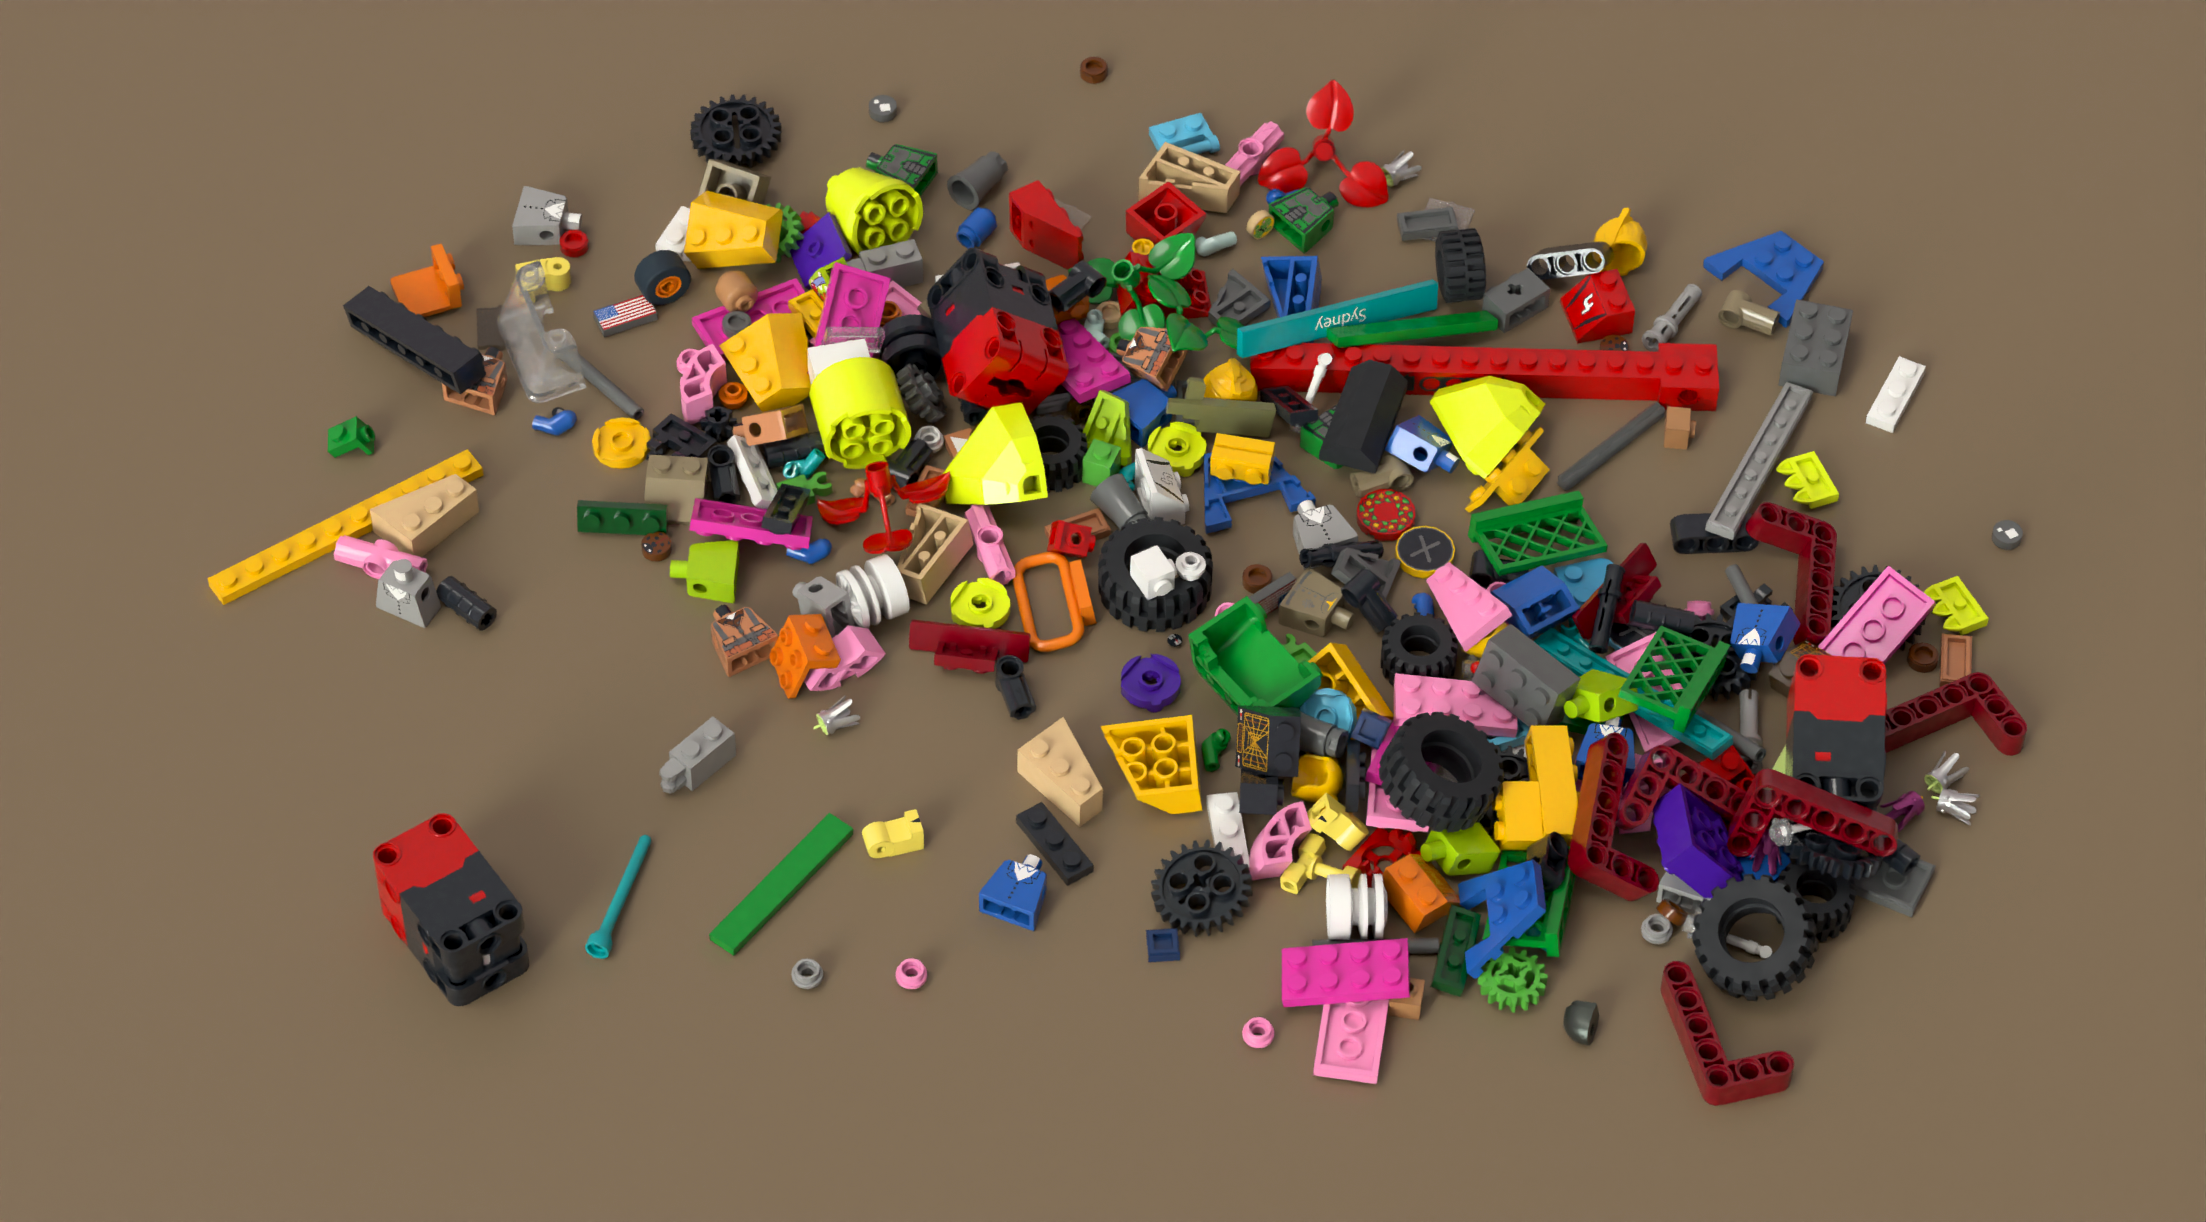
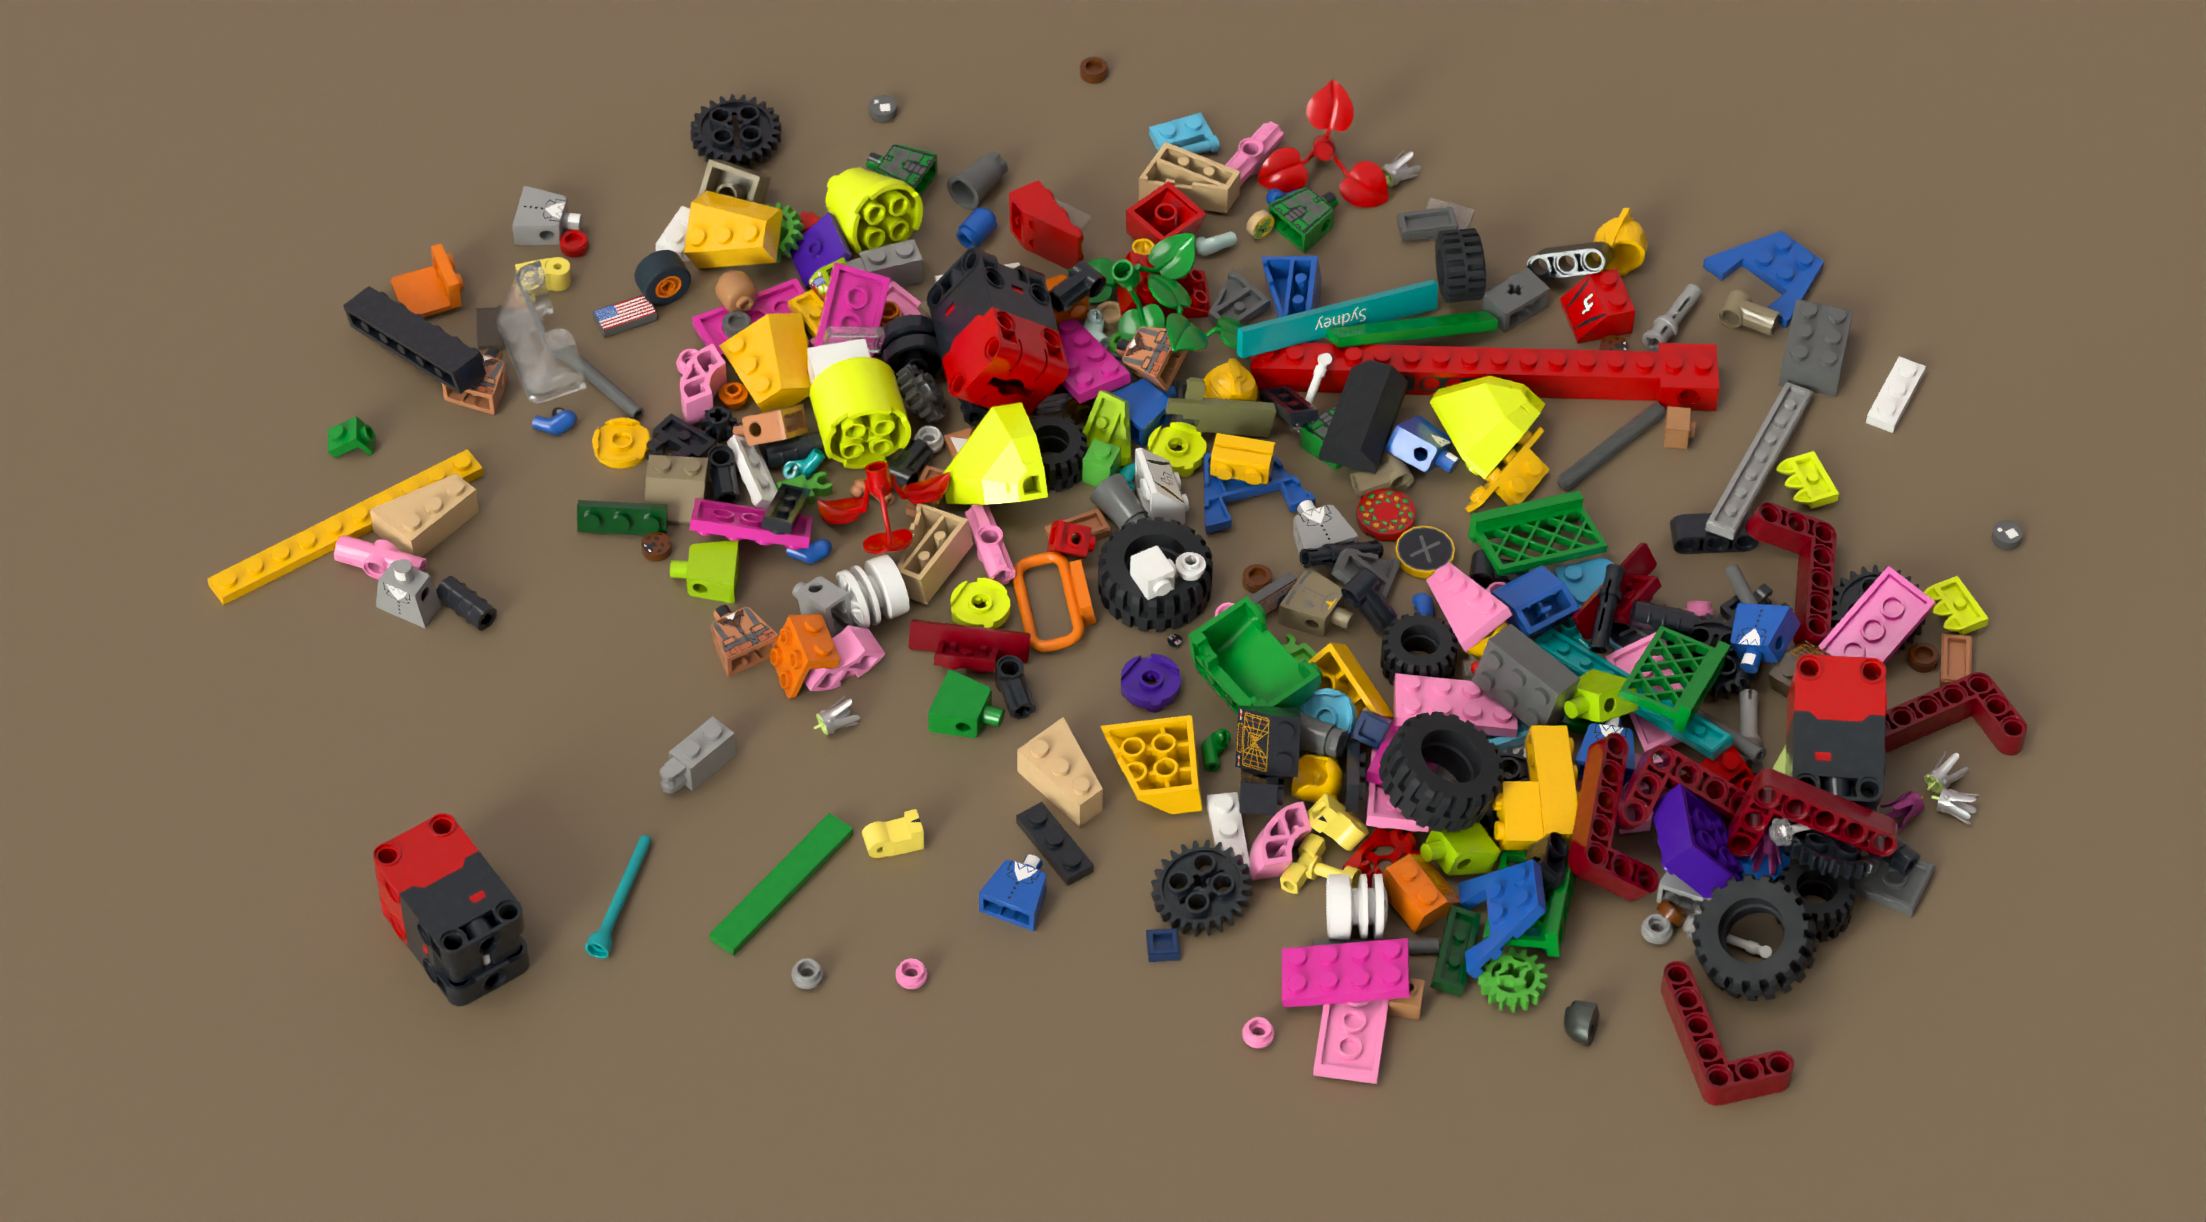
none -> green torso [928,669,1005,738]

